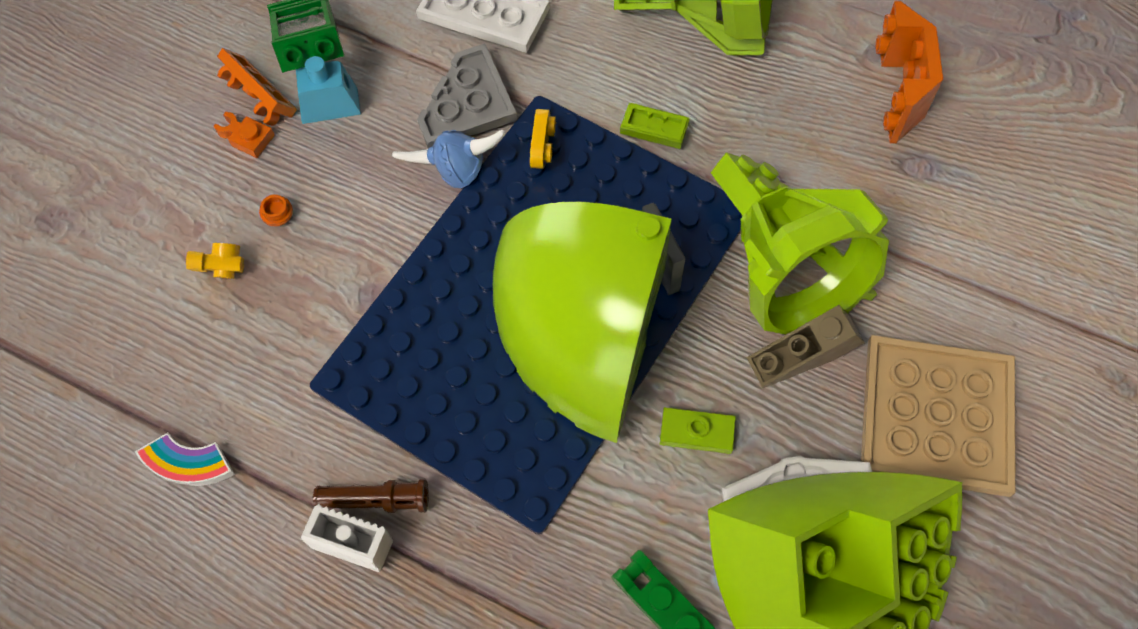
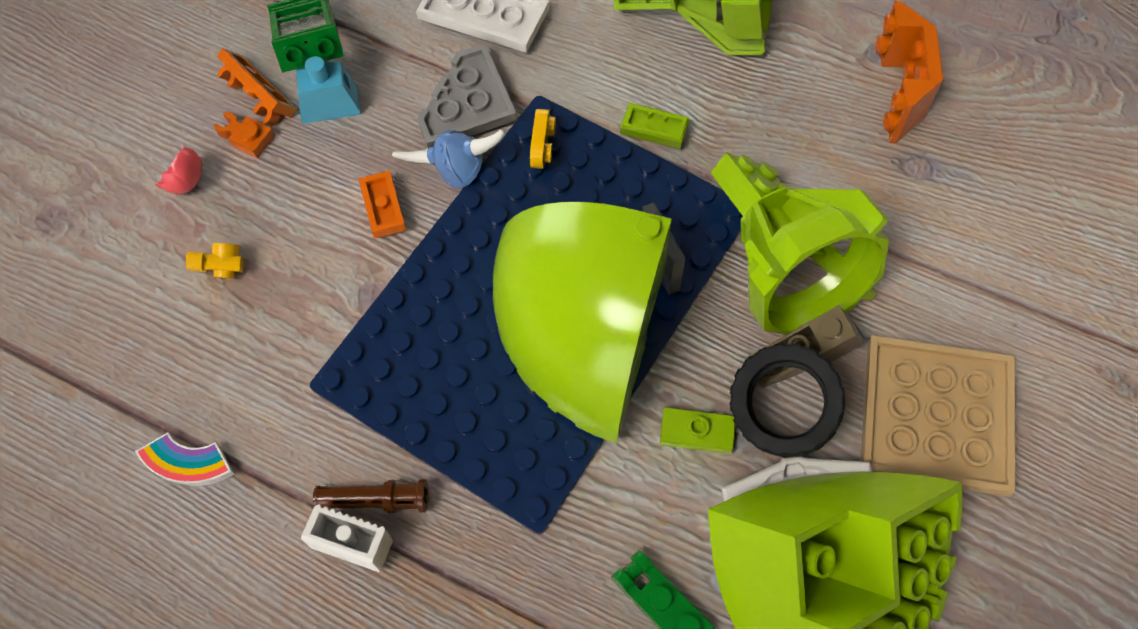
orange plate [259,194,293,226] -> none
none -> coral hair [155,147,202,195]
none -> orange plate [358,170,406,239]
none -> black tyre [729,343,845,458]

